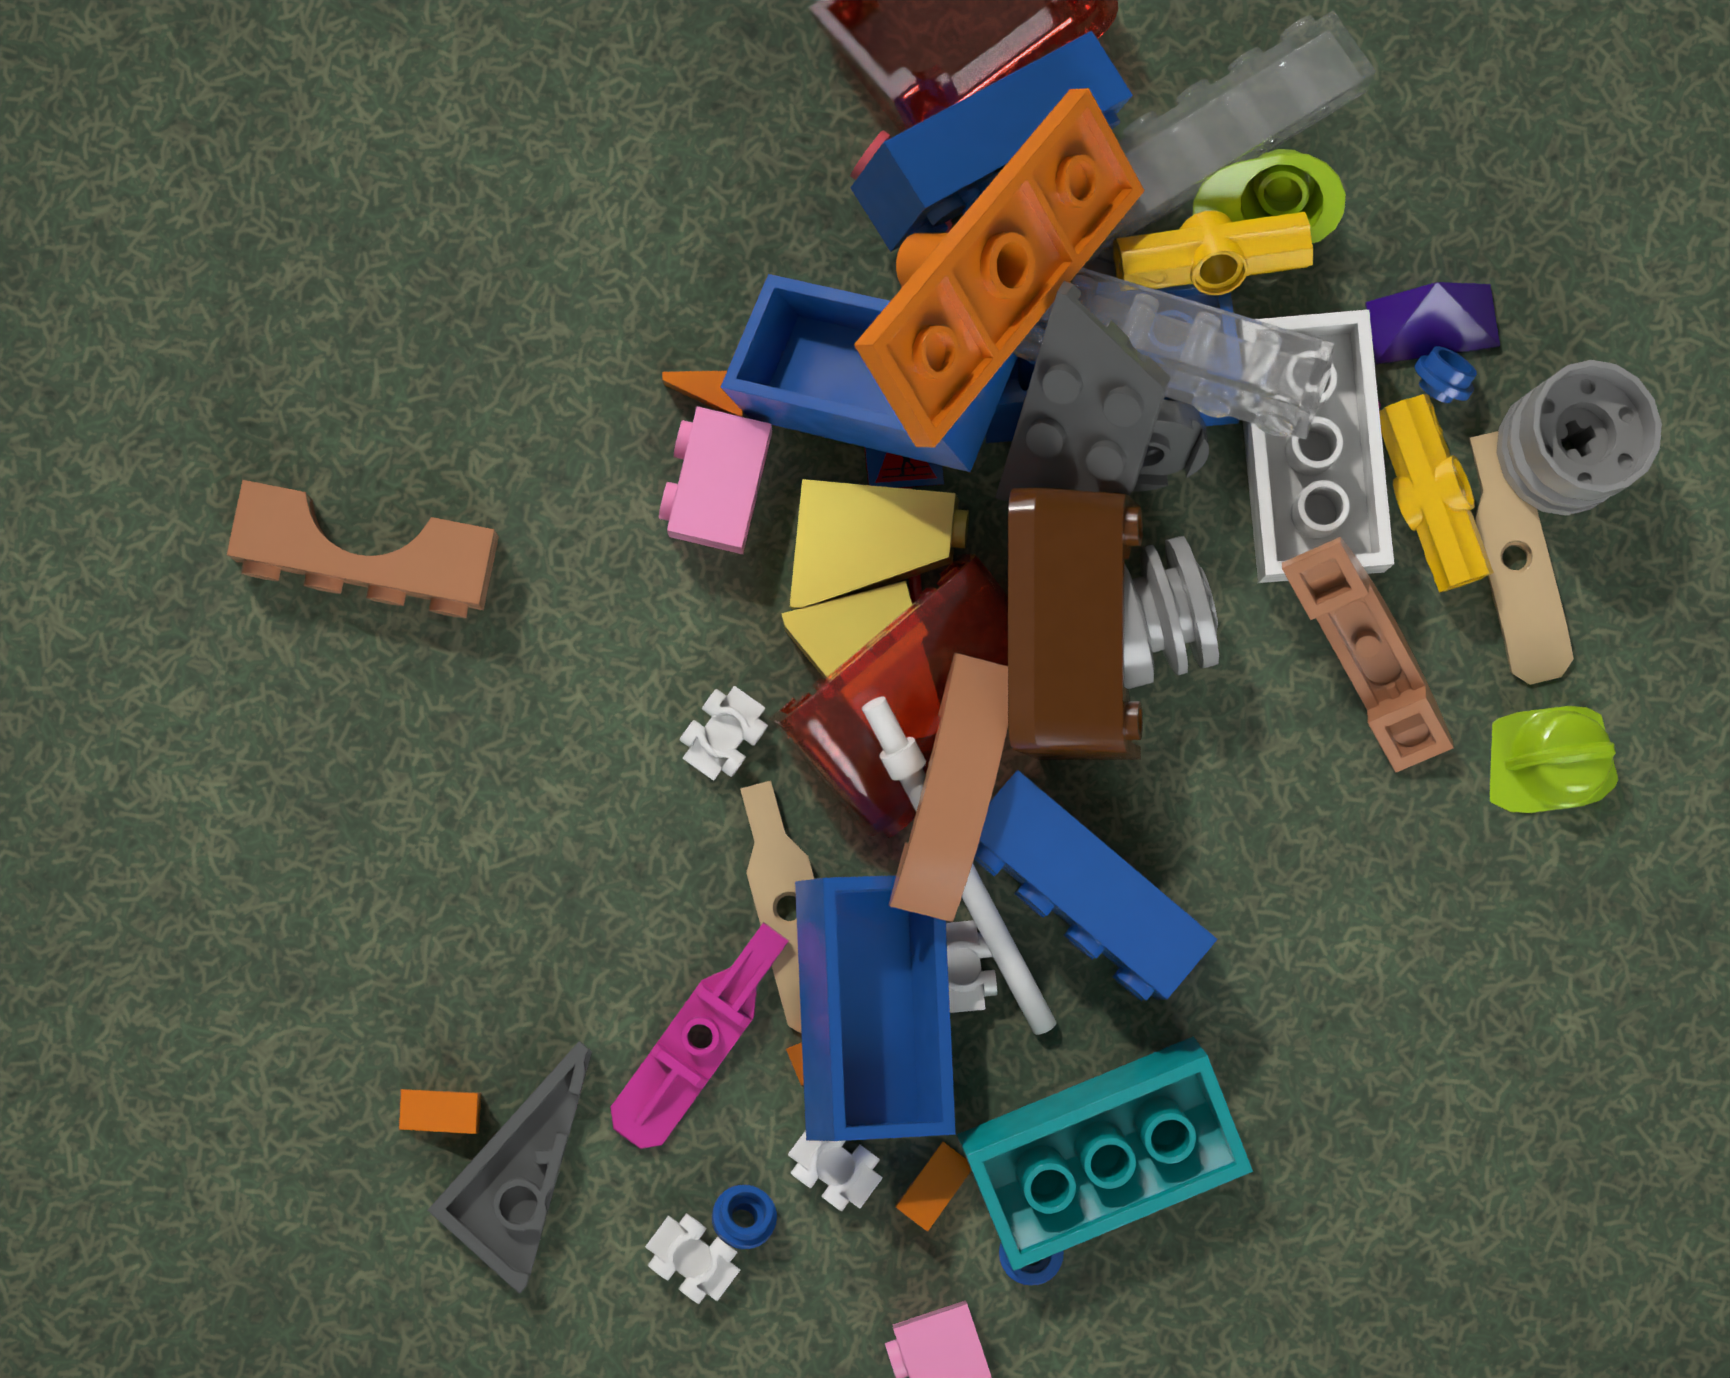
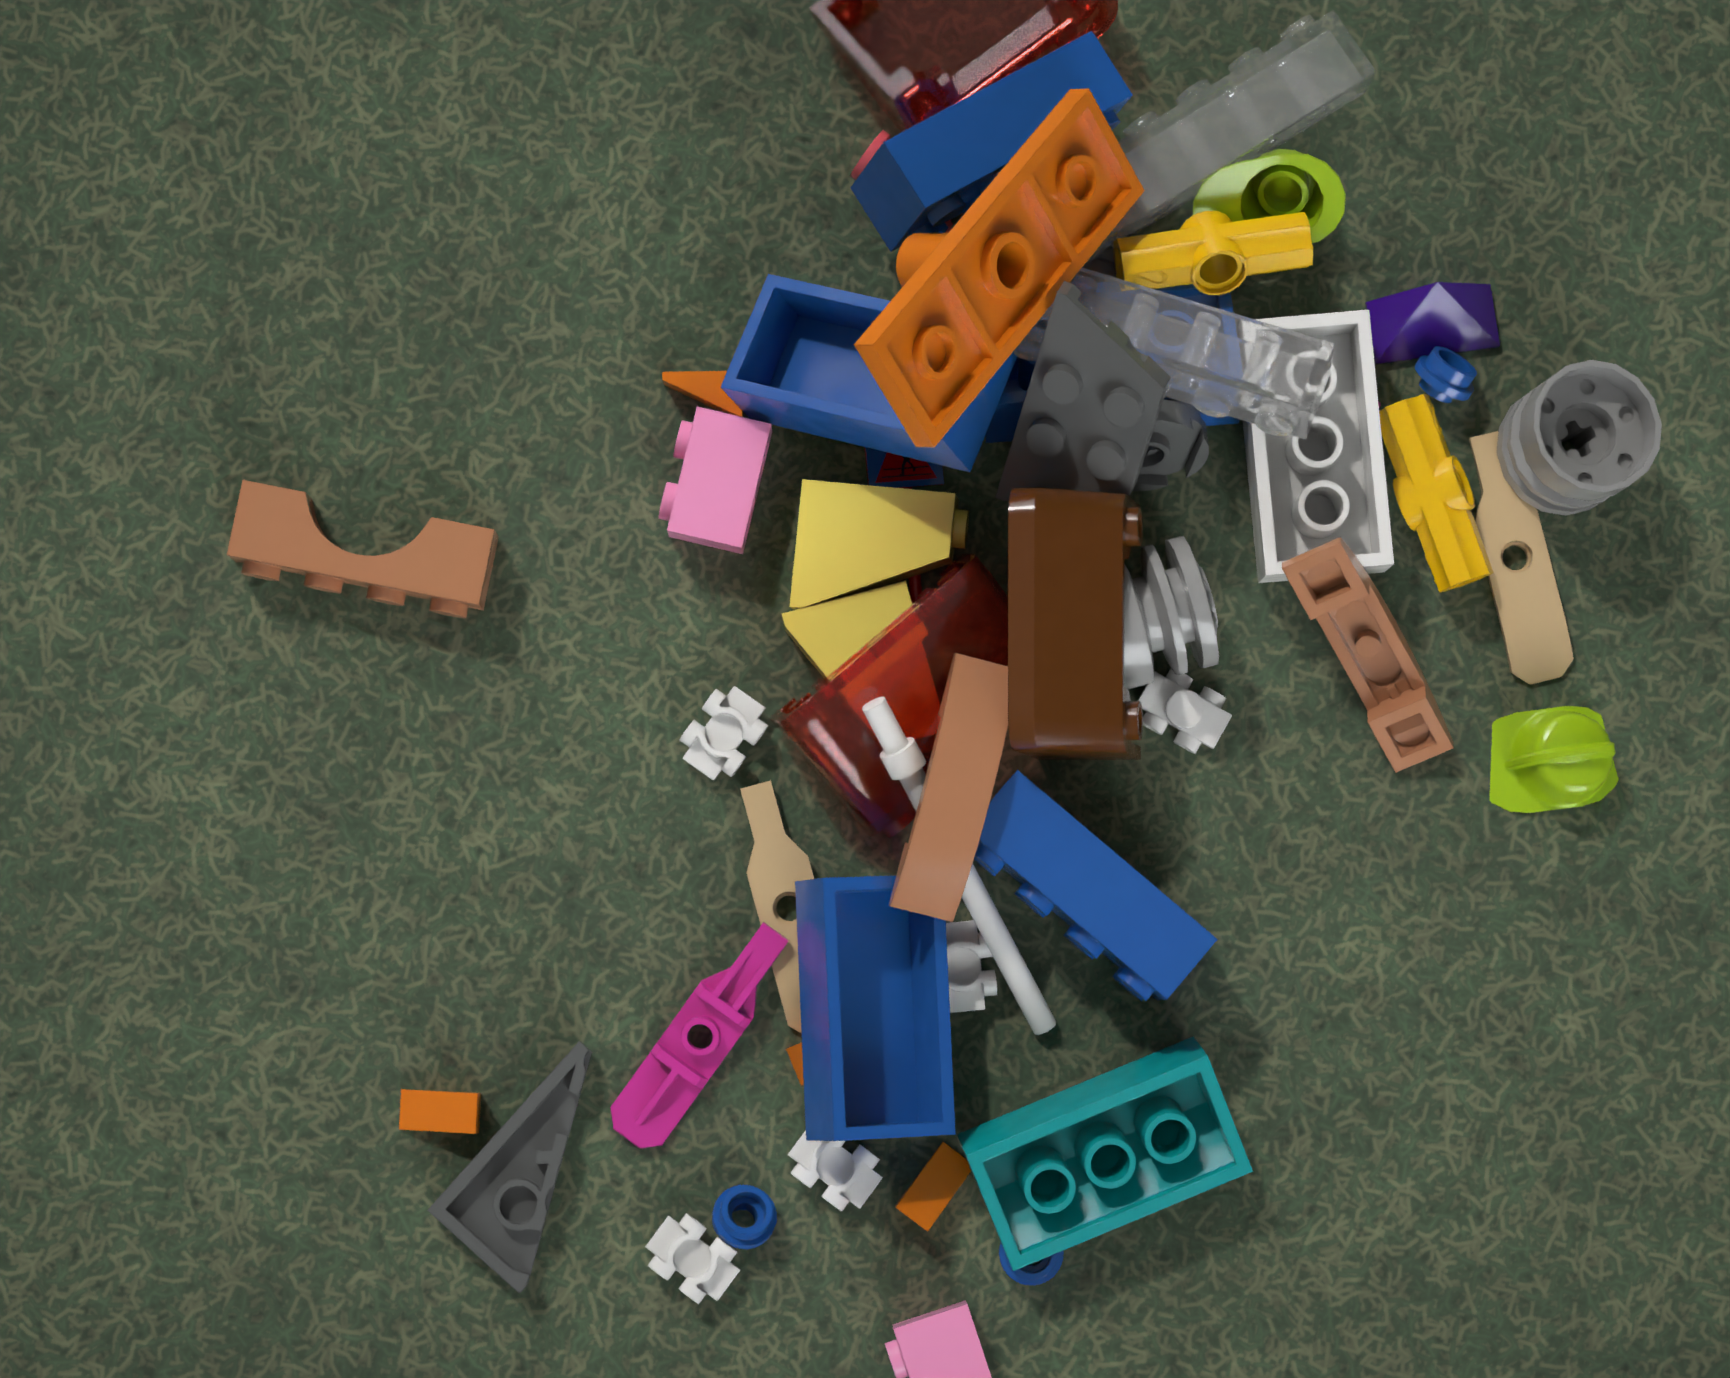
none -> white piece [1138,669,1232,754]

